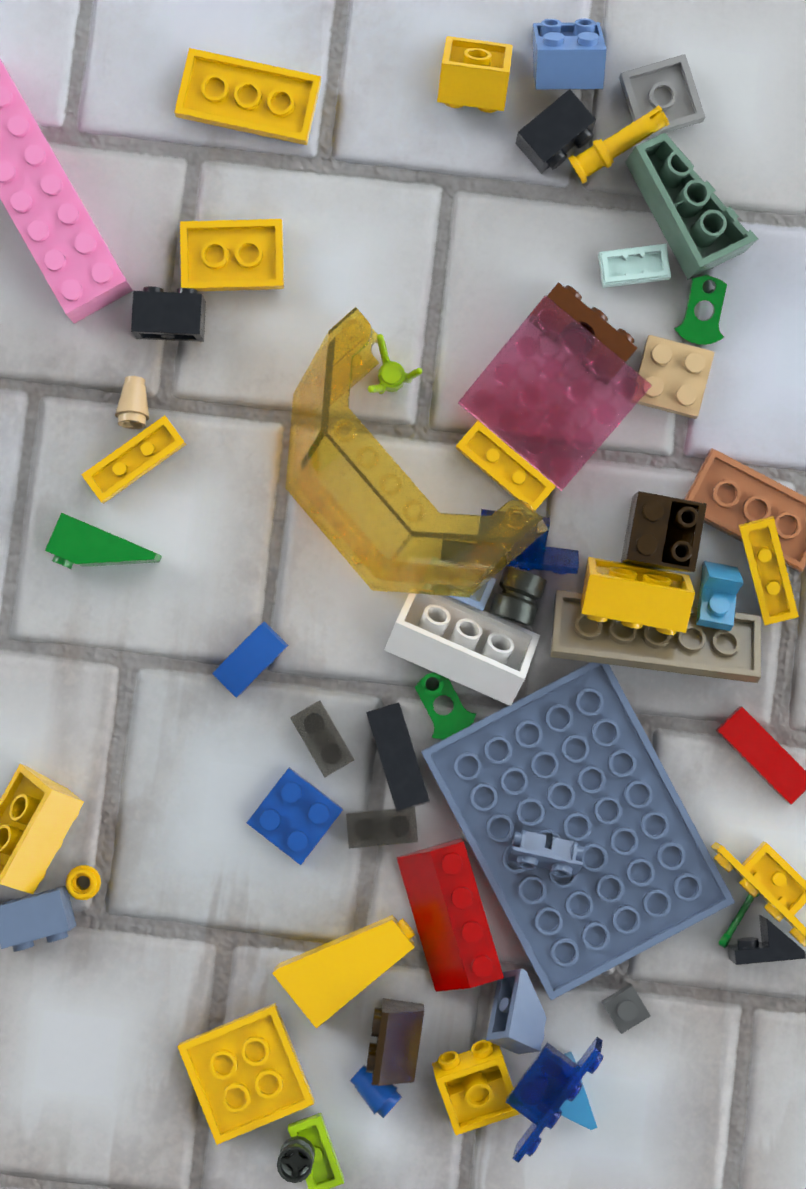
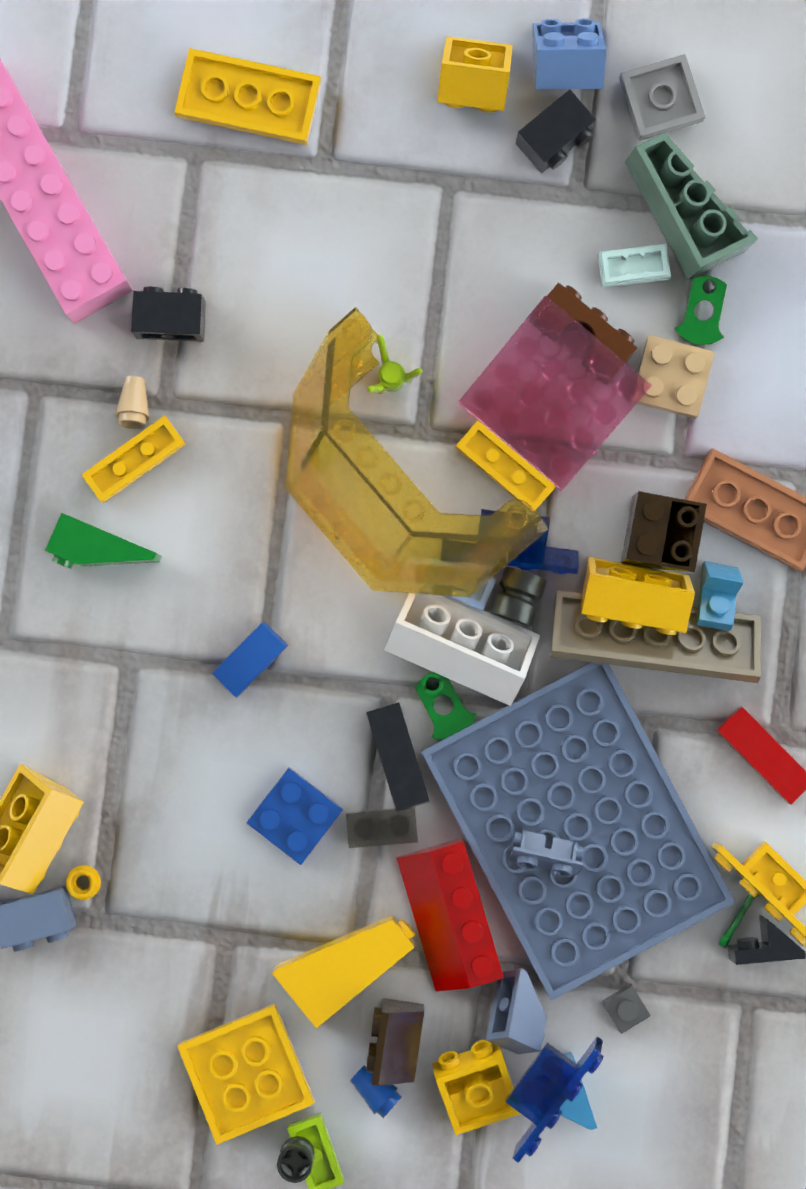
yellow plate [180,219,284,291] -> none
clear smoke plate [290,700,355,778] -> none
yellow pin [567,105,670,184] -> none
yellow plate [738,516,799,625] -> none

